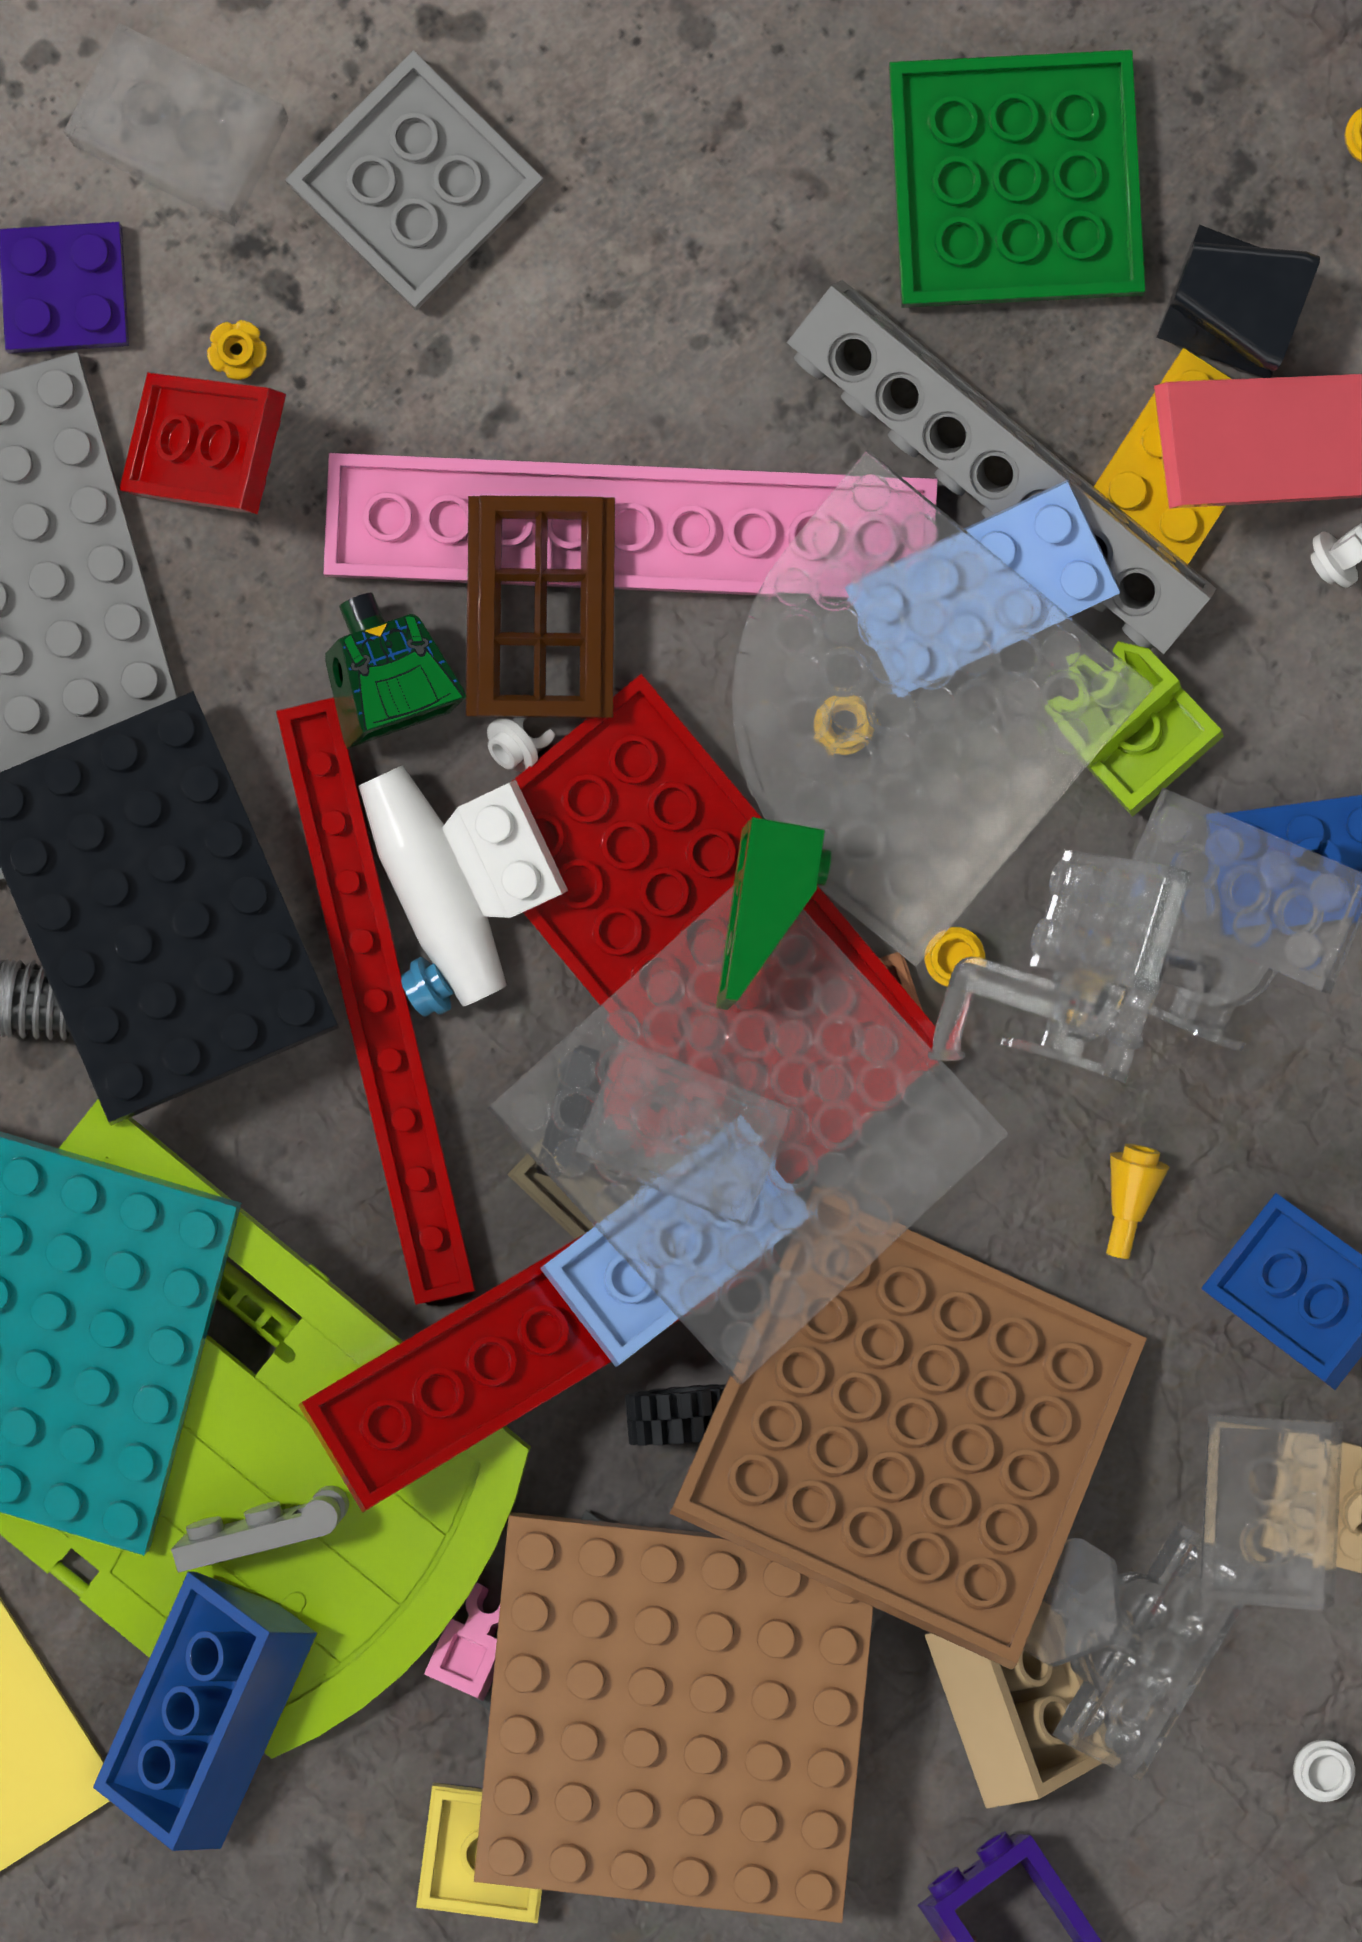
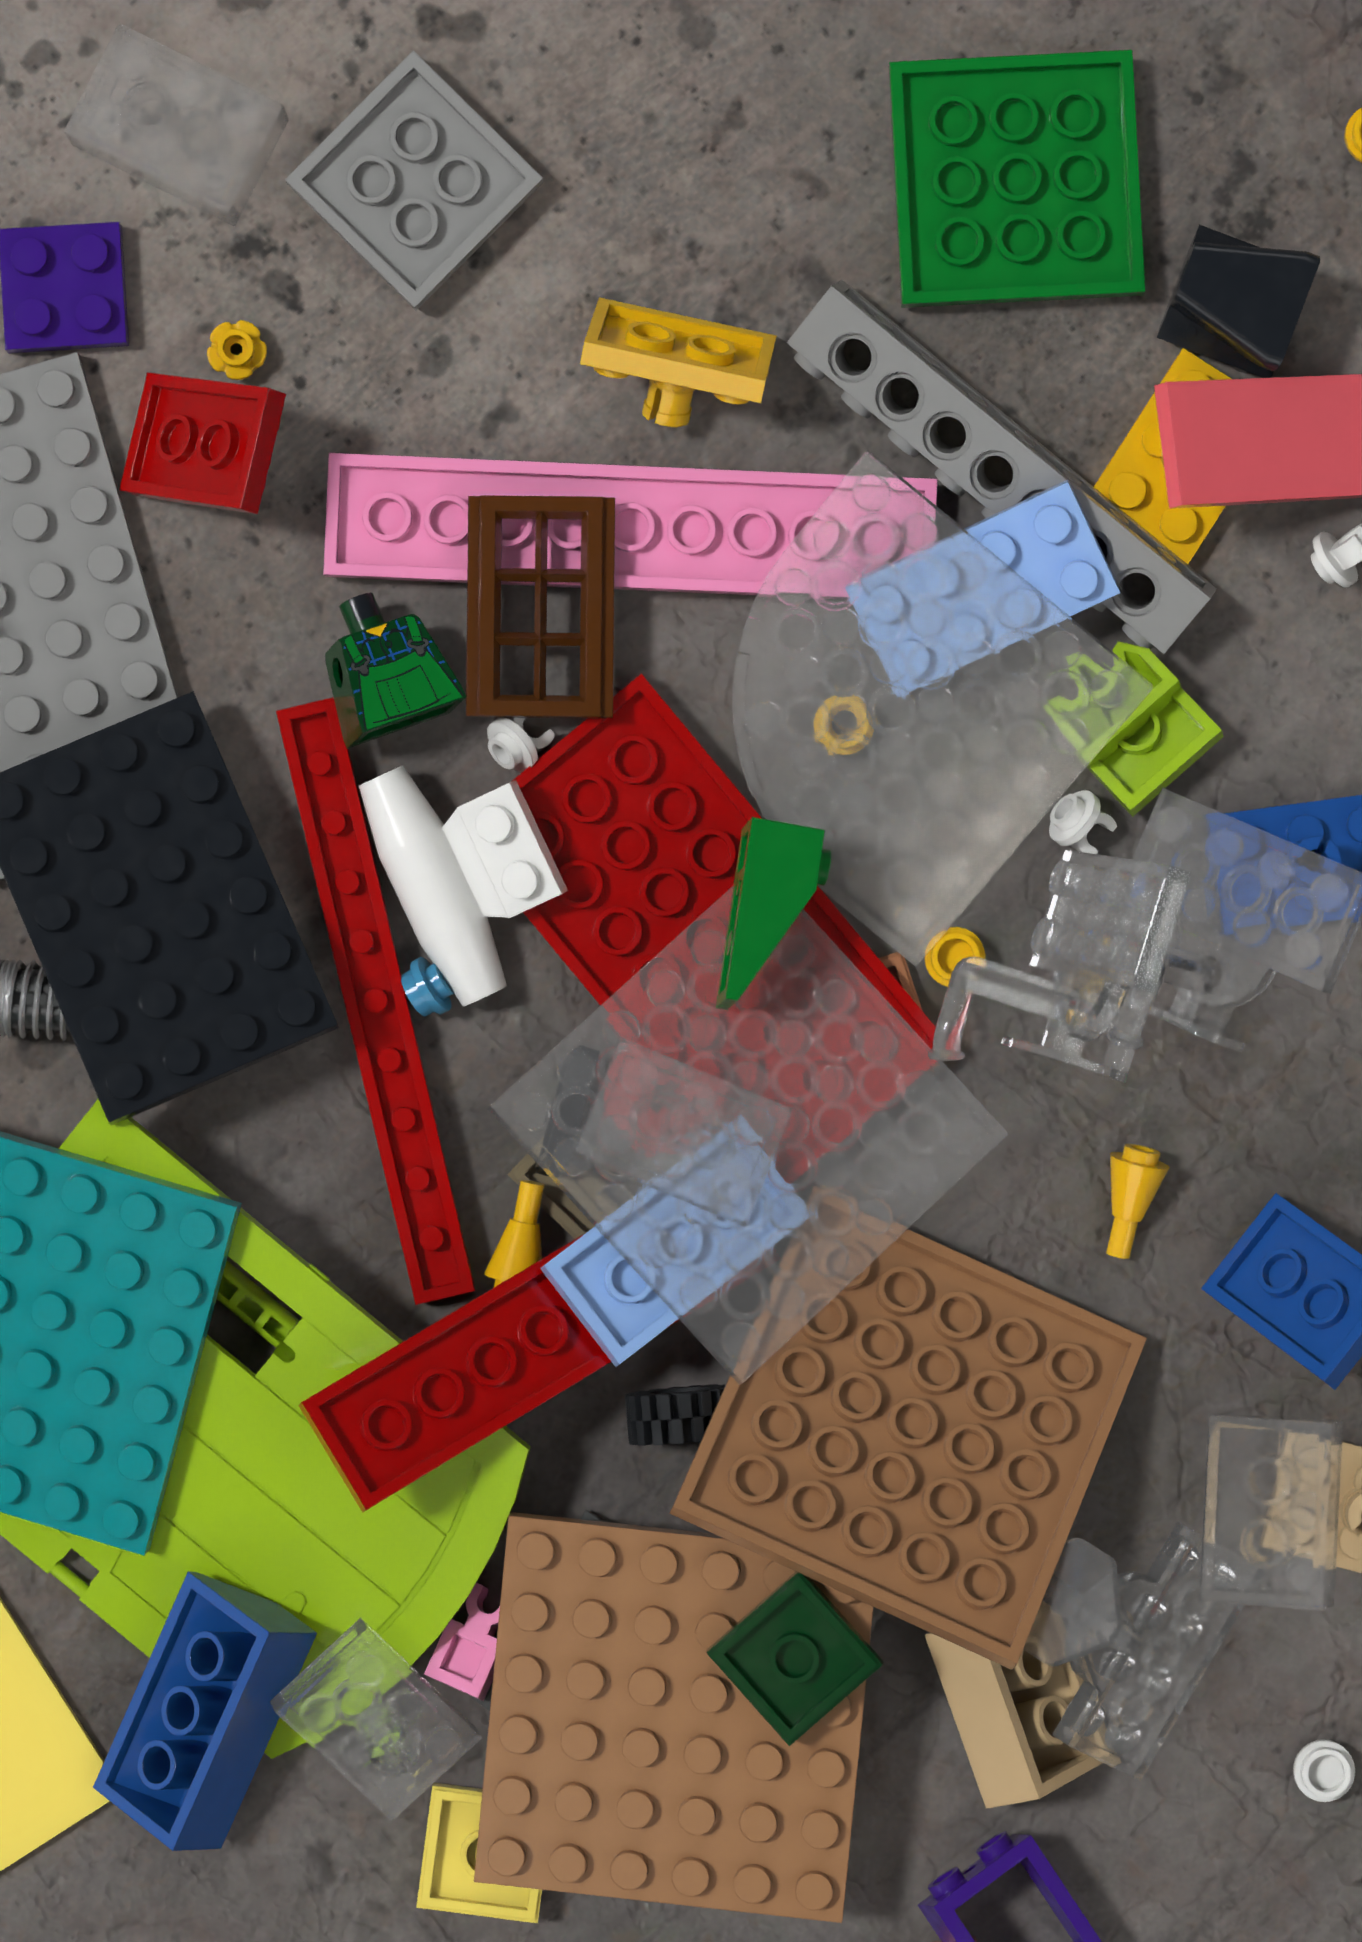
light grey plate [171,1486,349,1573] -> none
none -> clear plate [269,1618,482,1821]
none -> yellow cone [484,1180,544,1287]
none -> yellow plate [580,297,777,427]
none -> dark green tile [706,1572,883,1746]
none -> white plate [1049,790,1117,857]

